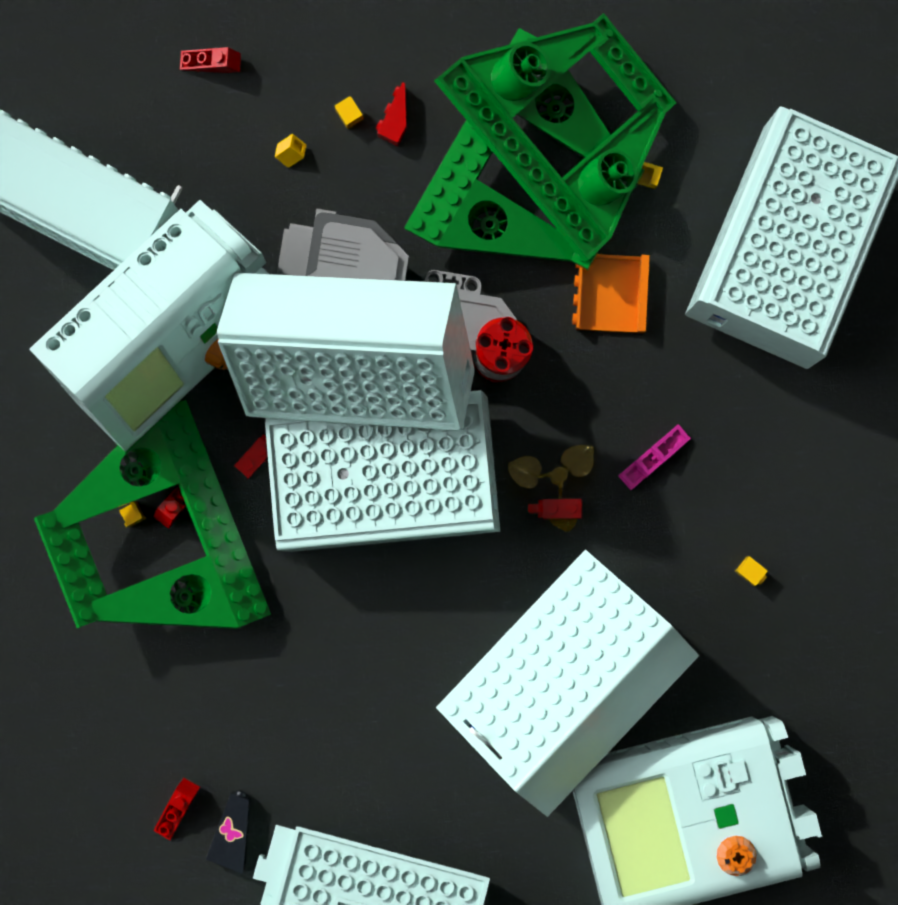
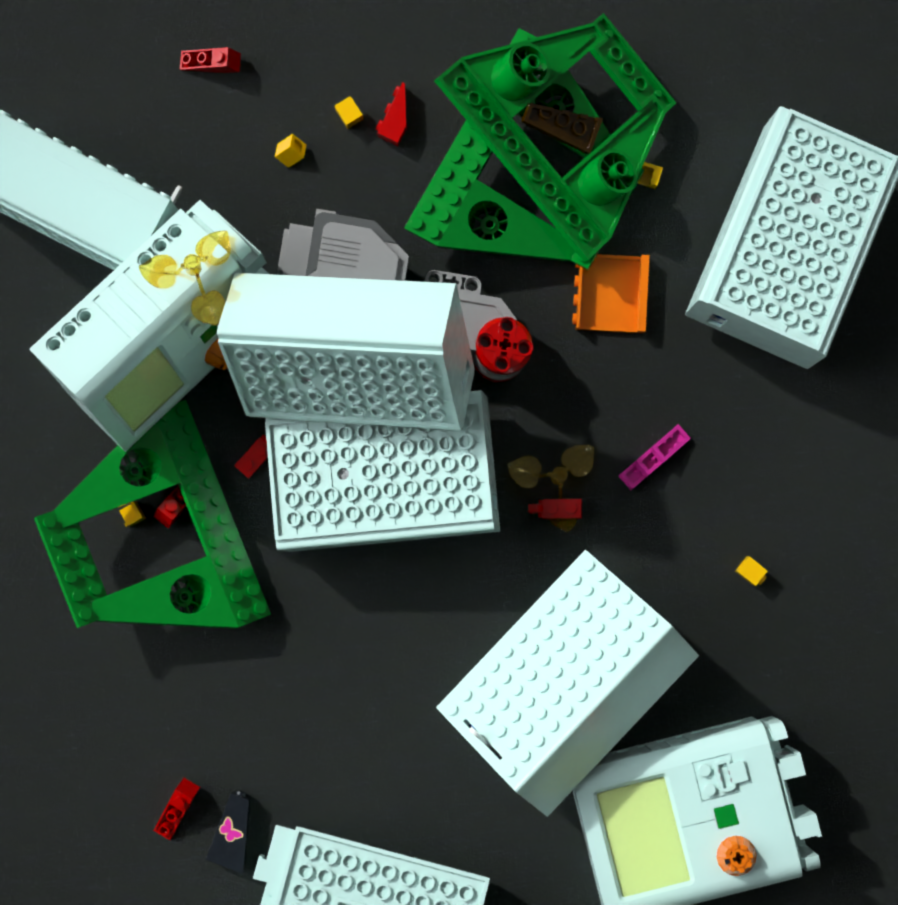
none -> clear yellow plant [139,230,231,325]
none -> dark brown wing [521,103,603,154]

